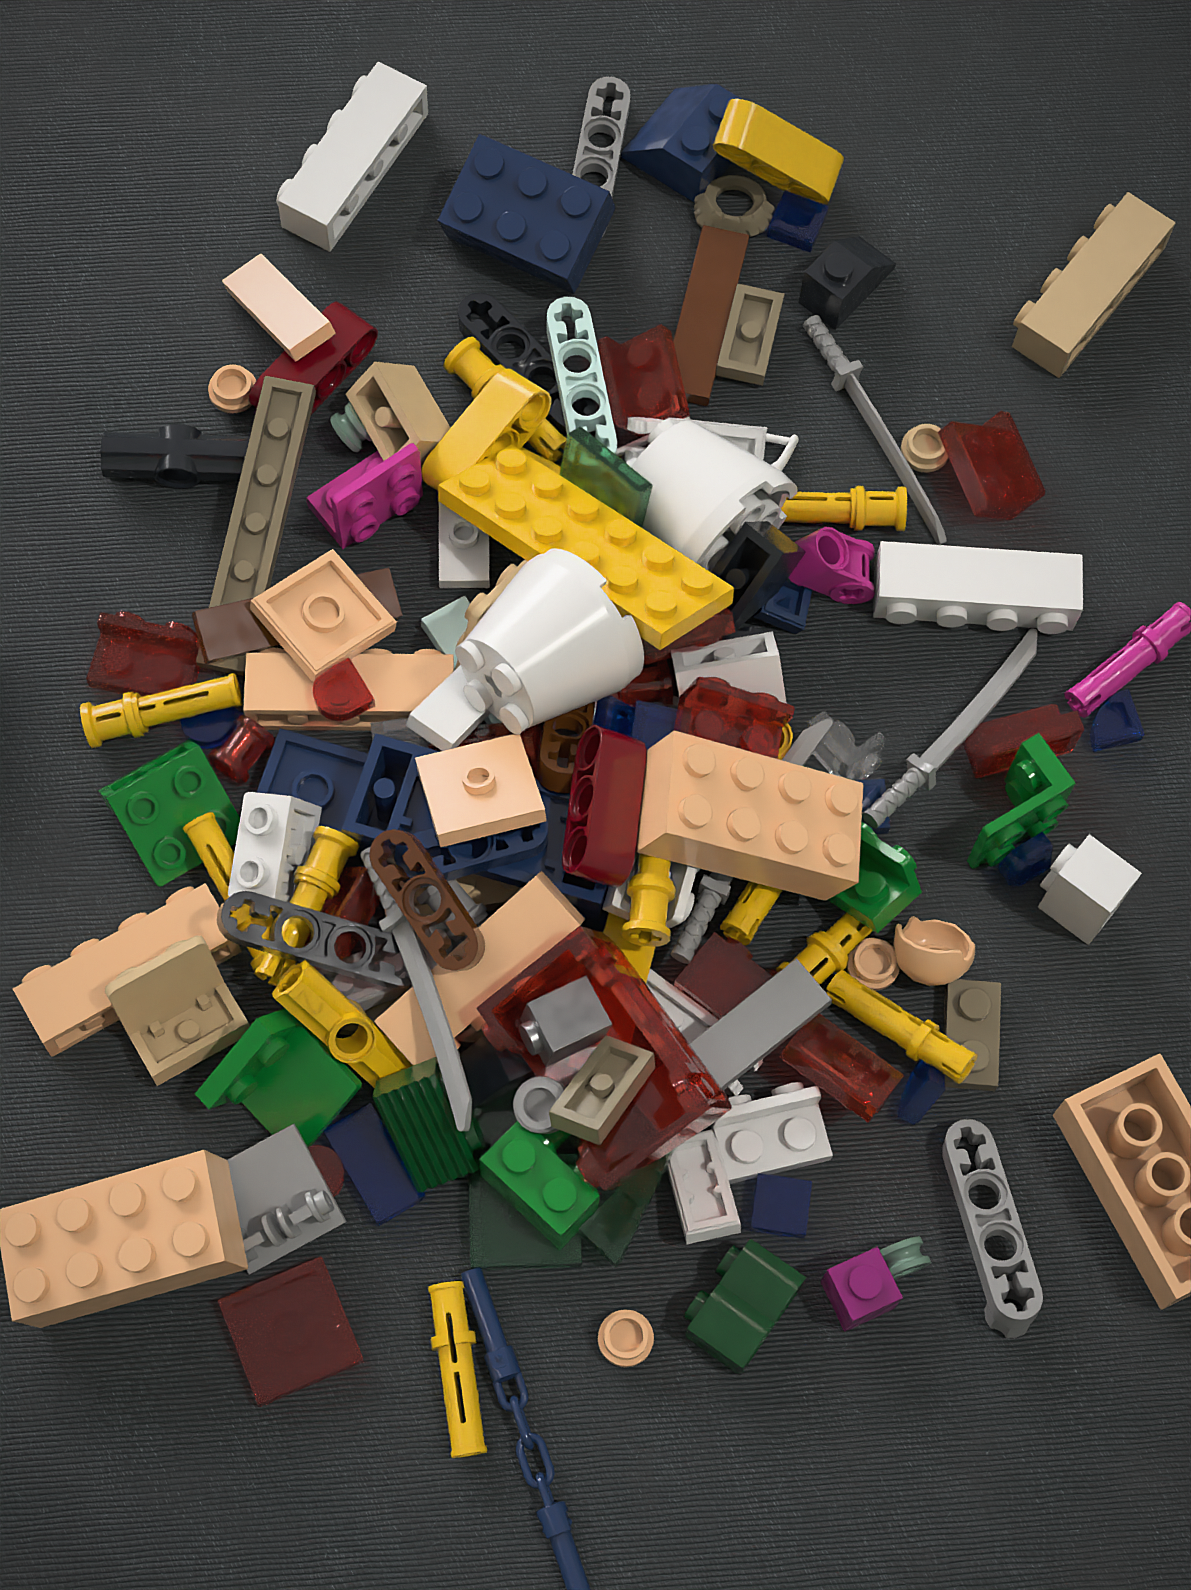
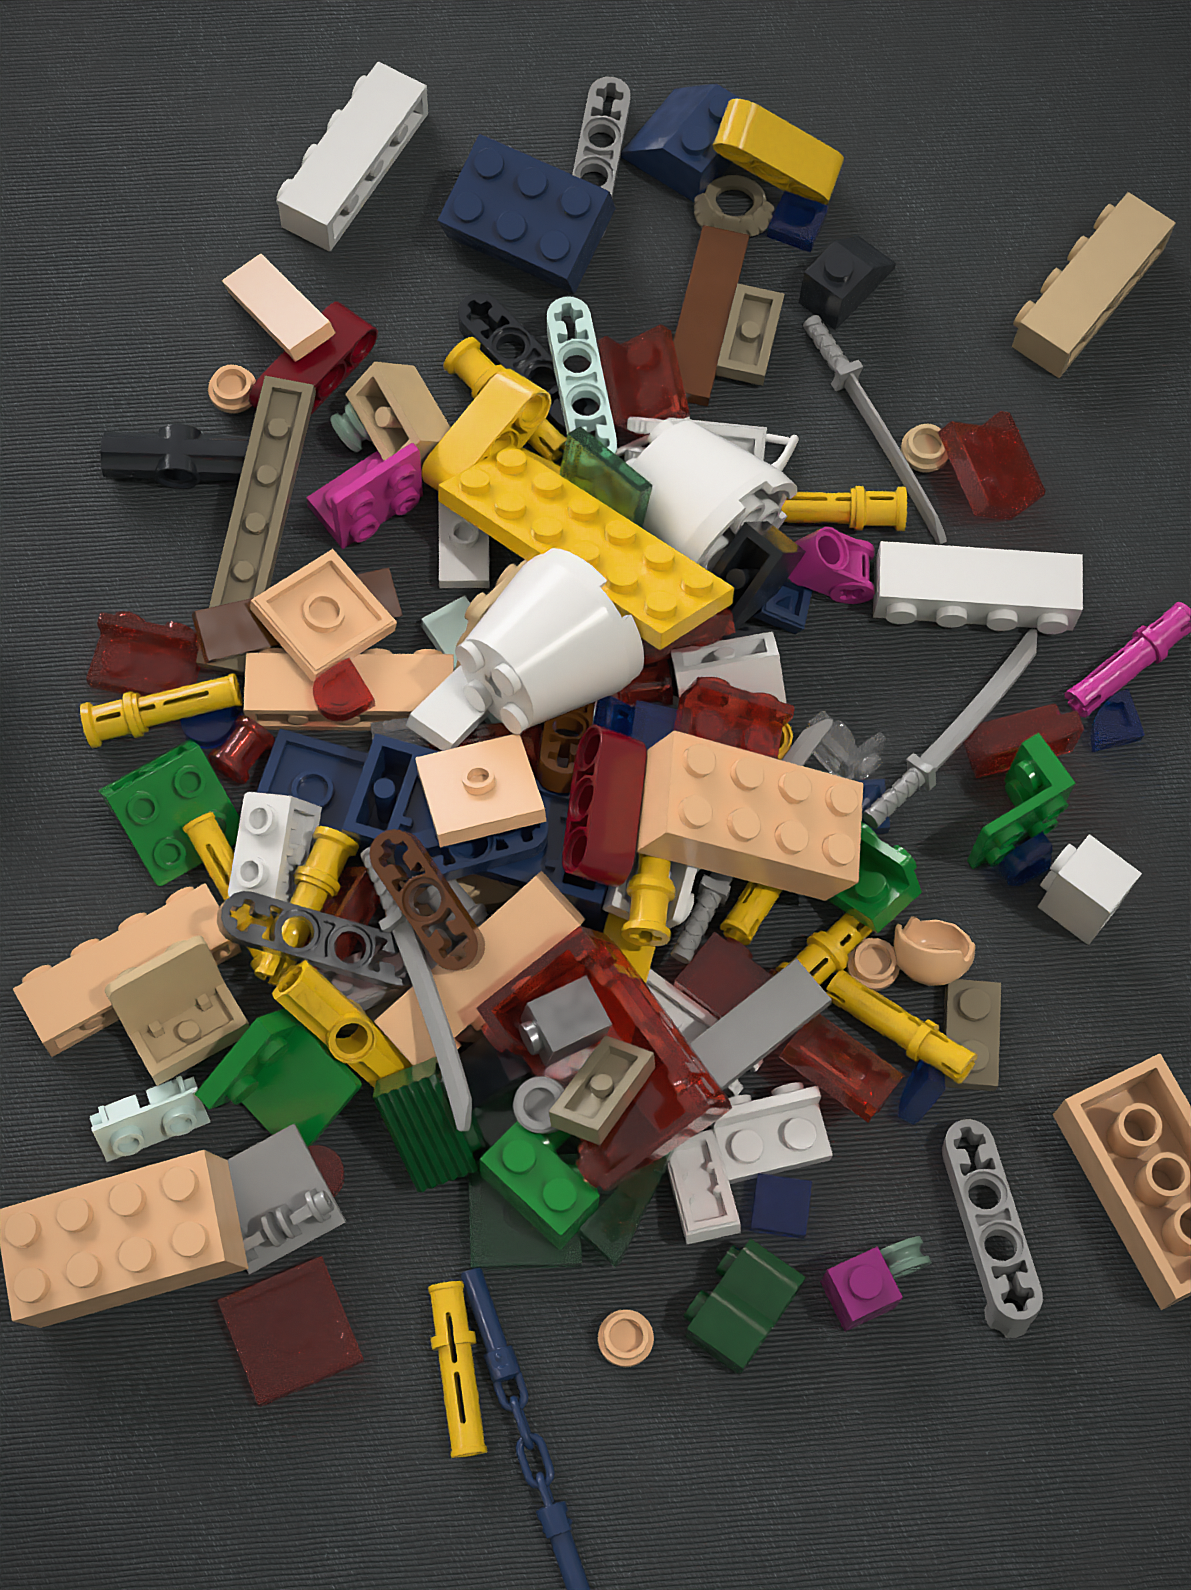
clear blue tile [324,1103,426,1227] -> none
none -> light aqua hinge [90,1076,210,1162]

